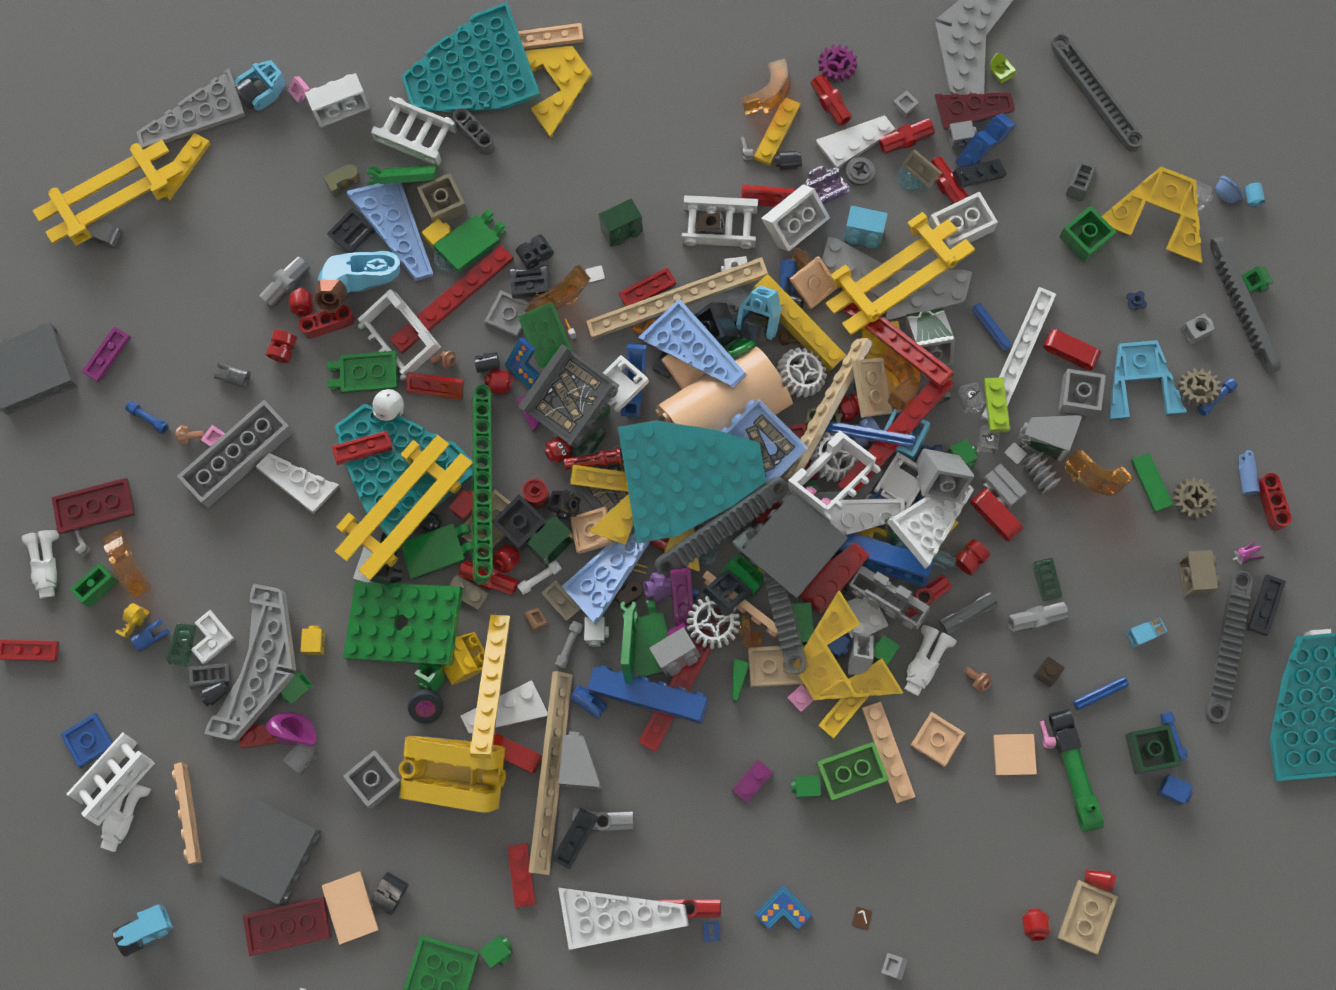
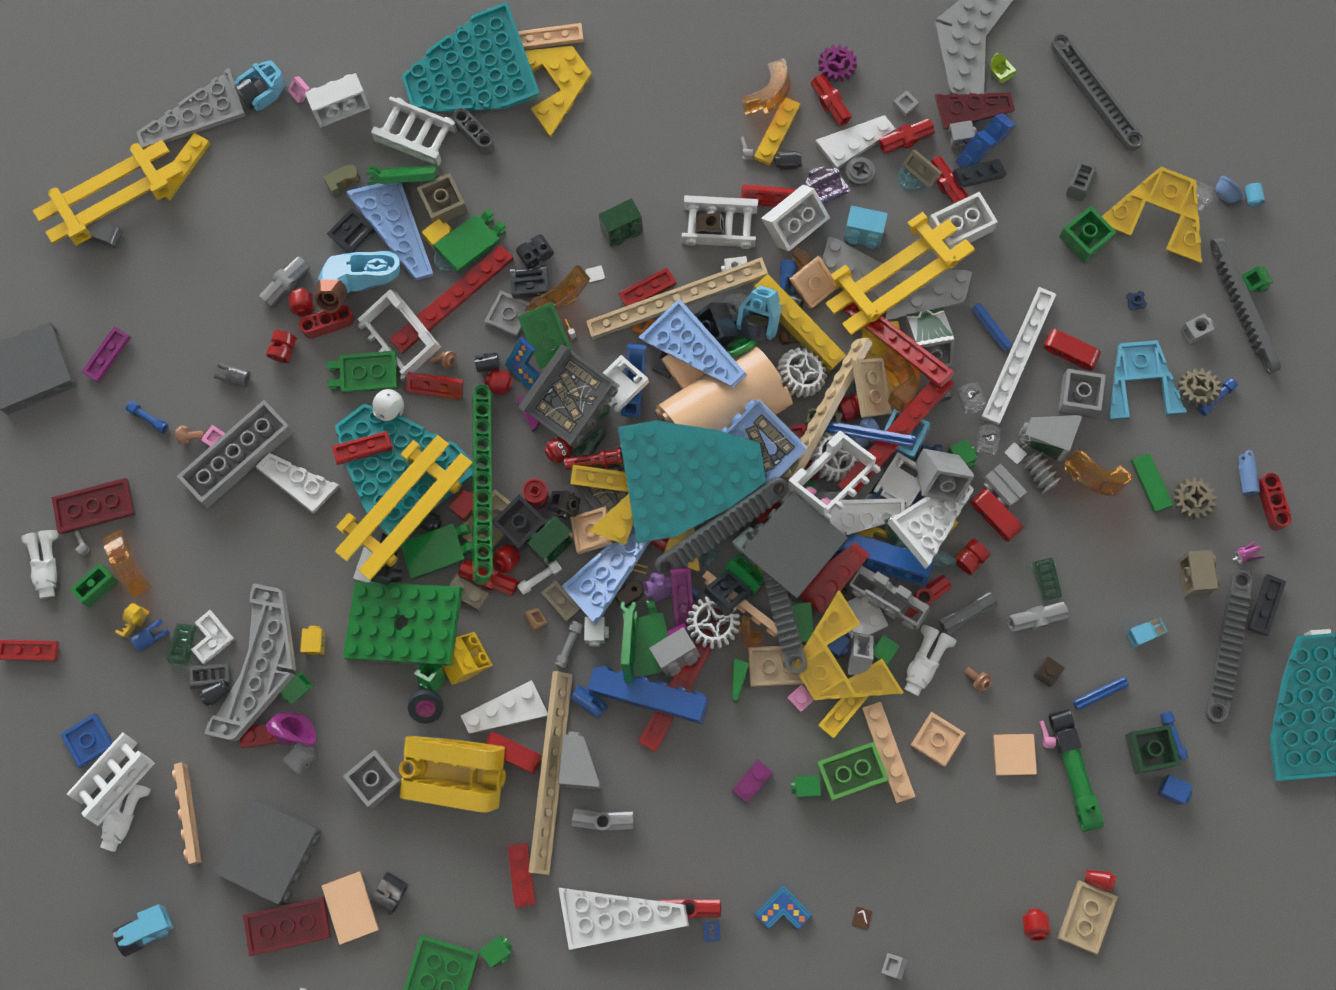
yellow plate [470,615,510,758] -> none
black plate [552,808,598,869] -> none
lime plate [983,377,1010,433] -> none

